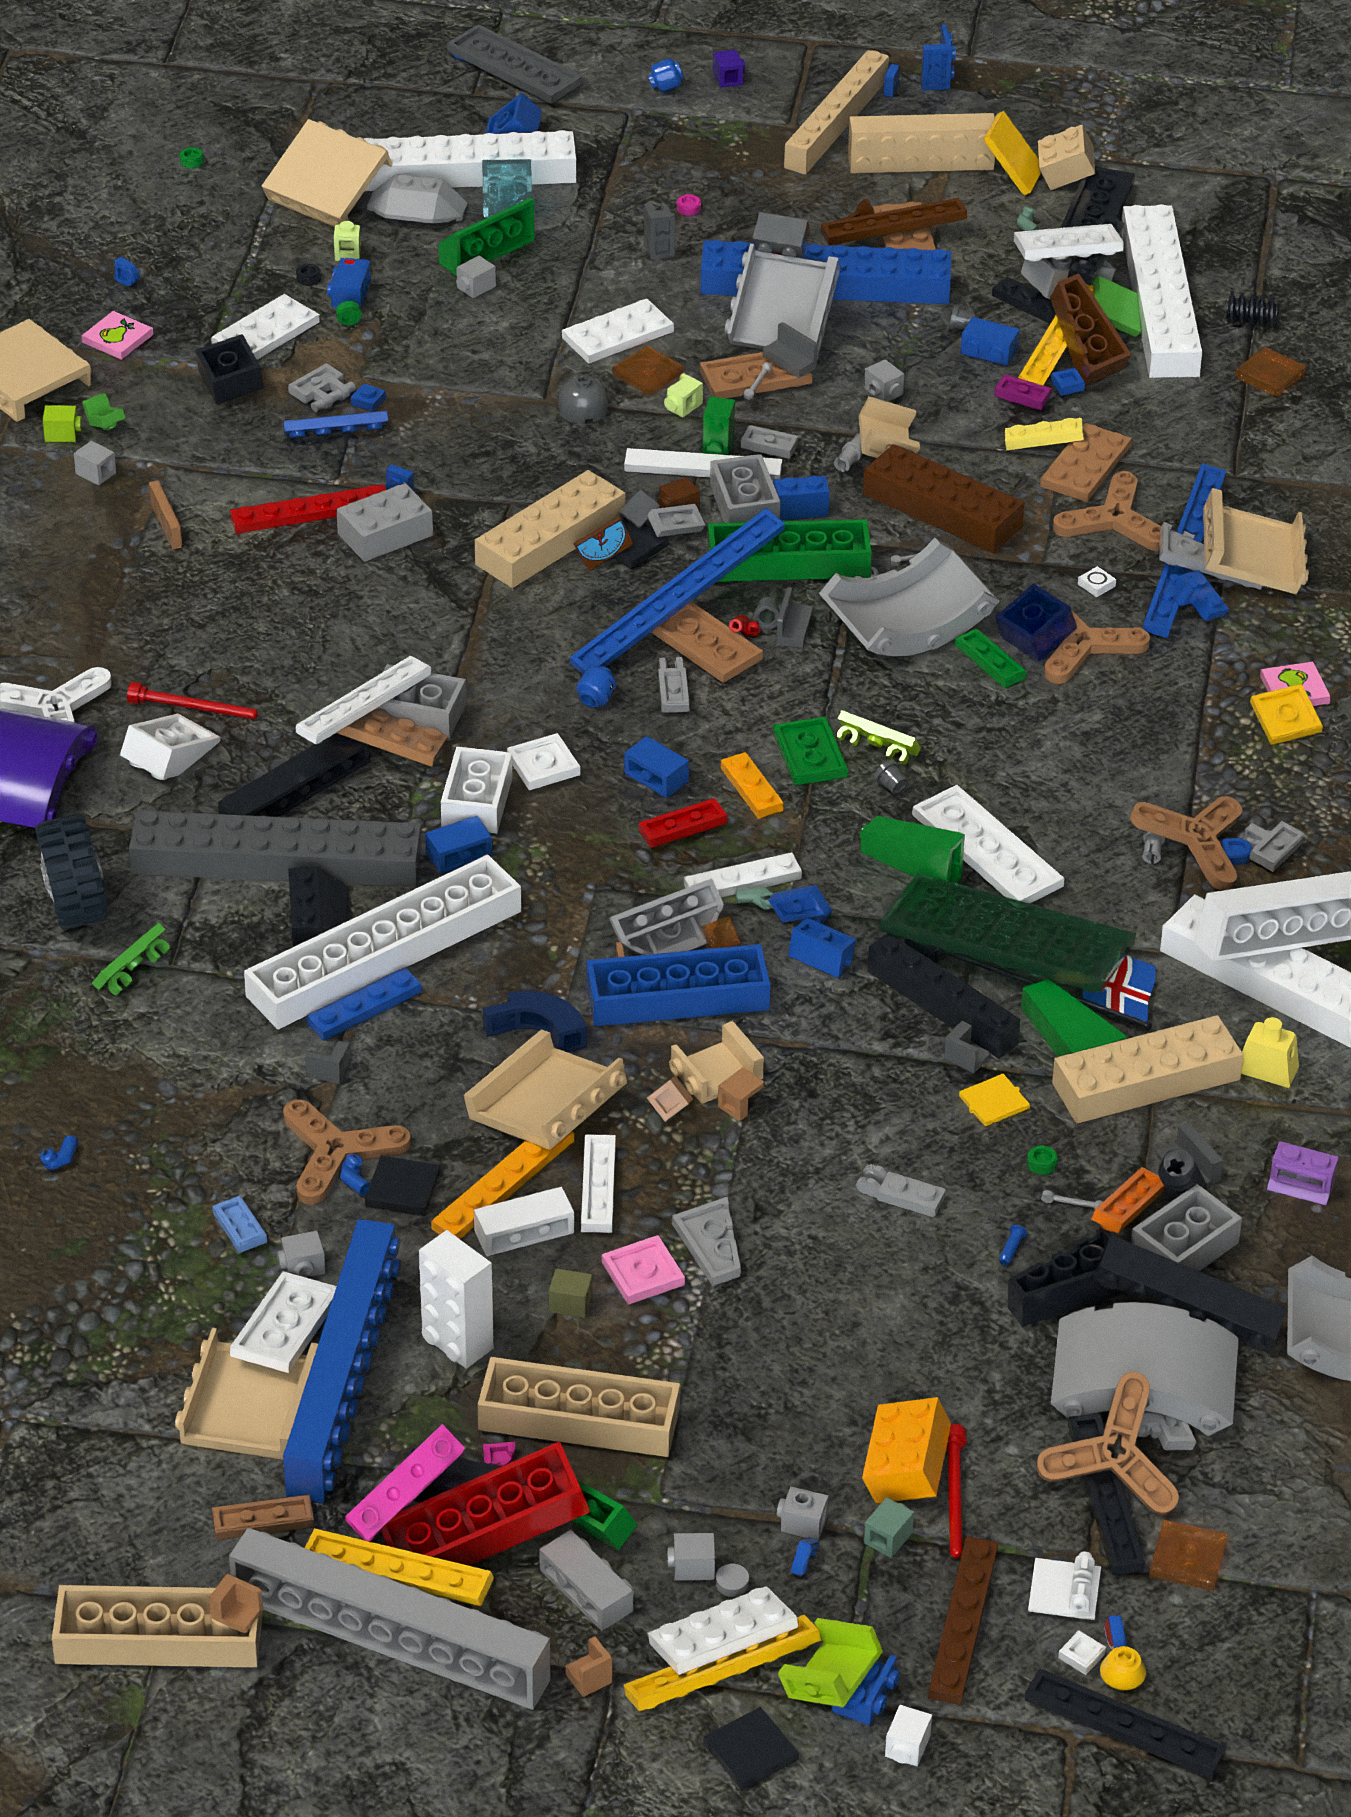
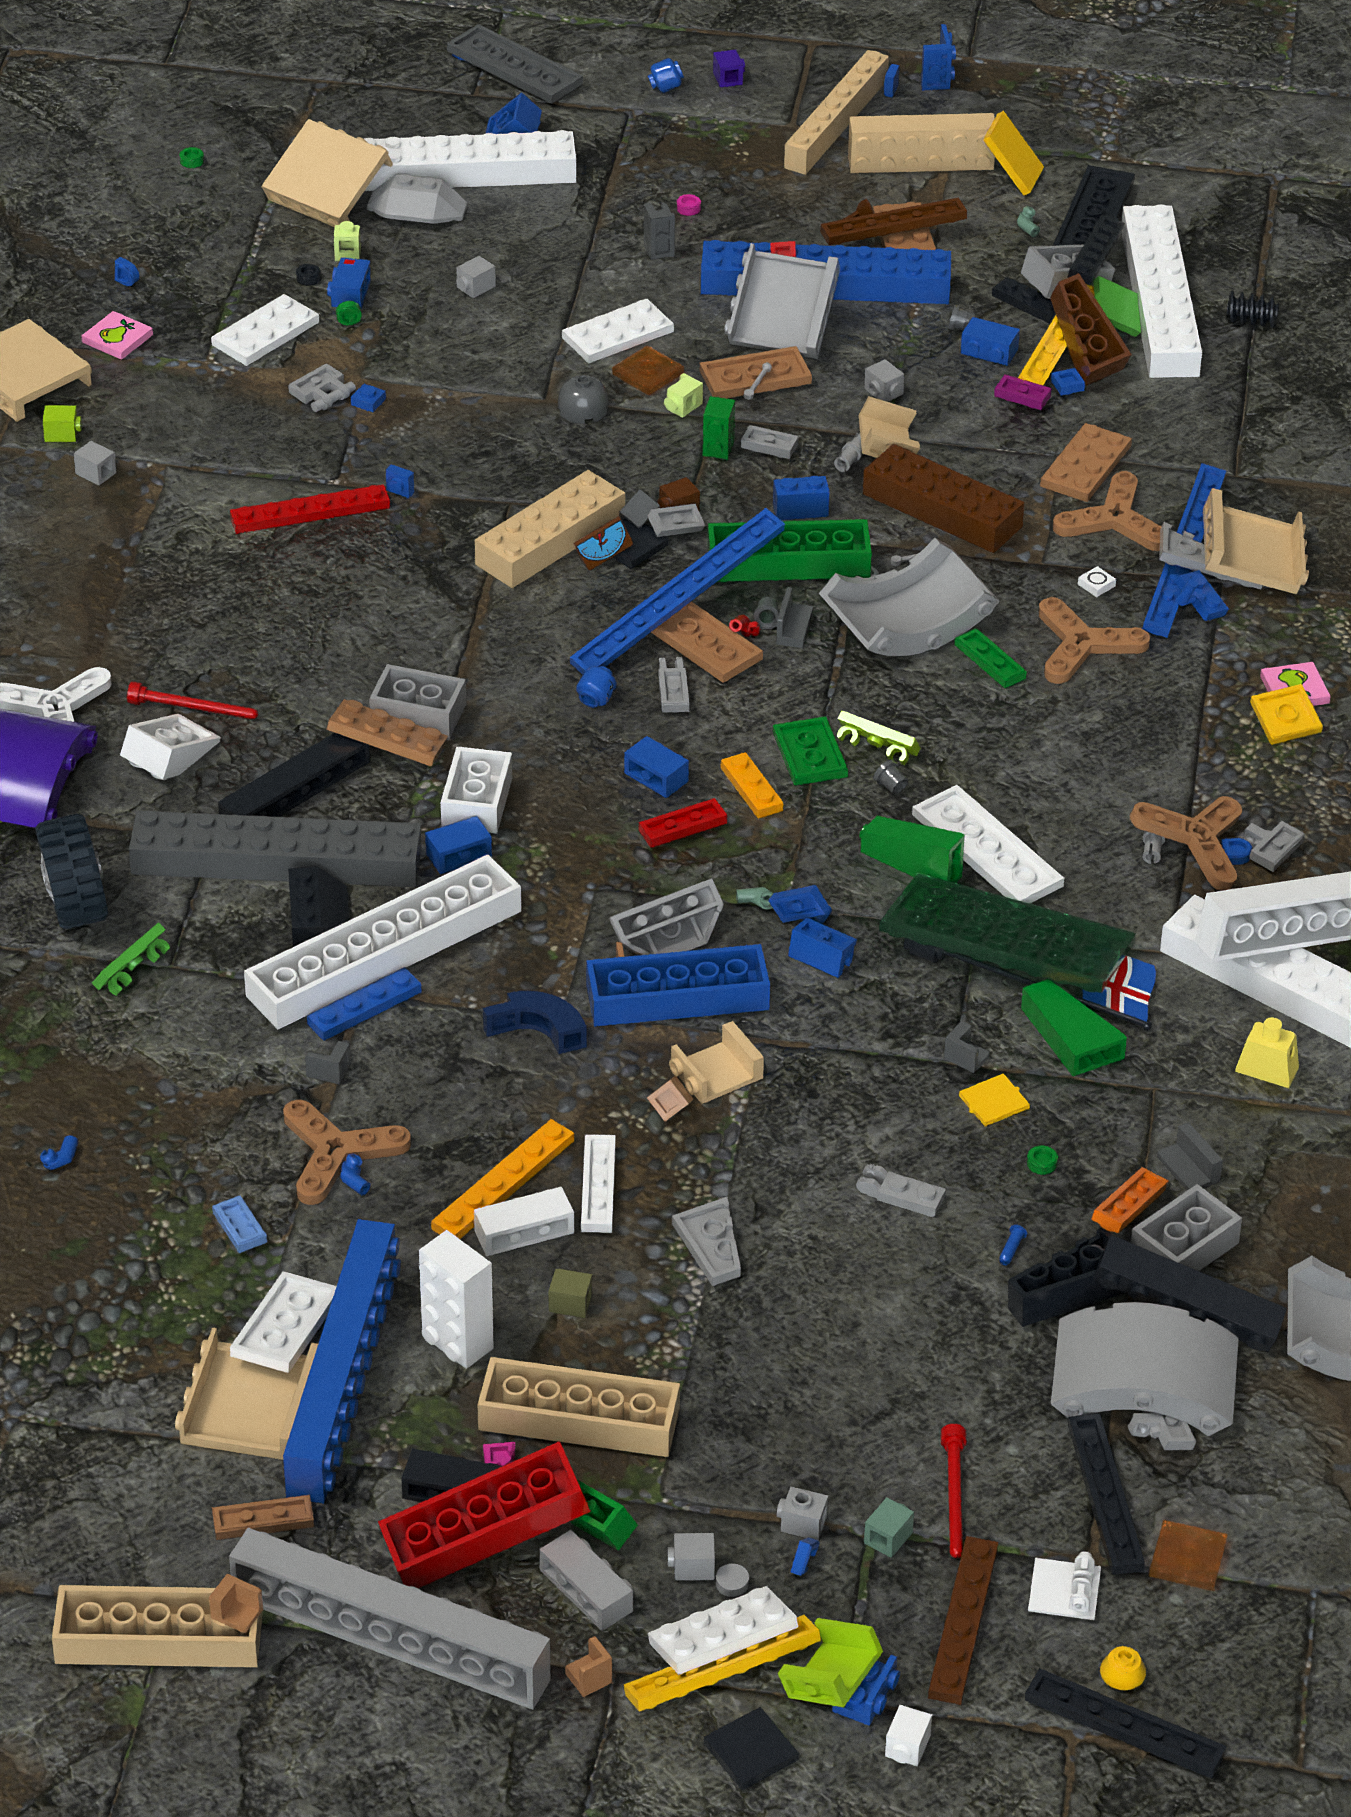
bright green bracket [82,393,125,430] -> none
medium nougat tile [149,480,182,550] -> none
black brick [195,334,264,404] -> none
light grey brick [277,1231,325,1278] -> none
blue plate [283,411,388,438] -> none
white tile [296,656,431,745] -> none
yellow plate [305,1528,494,1606] -> none
light grey brick [337,483,433,562] -> none
dark pink fence [345,1424,465,1542] -> none
black tile [365,1155,440,1216] -> none
green slope [438,198,535,276] -> none
tan panel [464,1030,628,1149] -> none
clear light blue brick [482,159,532,217] -> none
white plate [507,733,580,790] -> none
bright pink plate [602,1235,685,1305] -> none
white tile [624,448,782,482] -> none
white plate [684,852,802,897] -> none
clear orange tile [701,916,740,949] -> none
light grey brick [710,454,780,523] -> none
medium nougat panel [718,1067,764,1122] -> none
dark grey brick [752,212,810,258] -> none
dark grey panel [763,322,818,378] -> none
light orange brick [862,1397,951,1503] -> none
black brick [867,932,1021,1059] -> none
clear blue brick [995,583,1077,661] -> none
light yellow plate [1005,418,1084,450] -> none
white plate [1014,224,1124,262] -> none
medium nougat piece [1036,1372,1179,1515] -> none
tan brick [1038,124,1095,191] -> none
light grey hinge [1041,1190,1103,1210] -> none
tan brick [1052,1015,1243,1124] -> none
white tile [1058,1630,1106,1675] -> none
blue tile [1104,1615,1127,1650] -> none
black piece [1158,1149,1207,1201] -> none
clear orange tile [1235,347,1306,397] -> none
medium lavender window [1267,1141,1339,1205] -> none

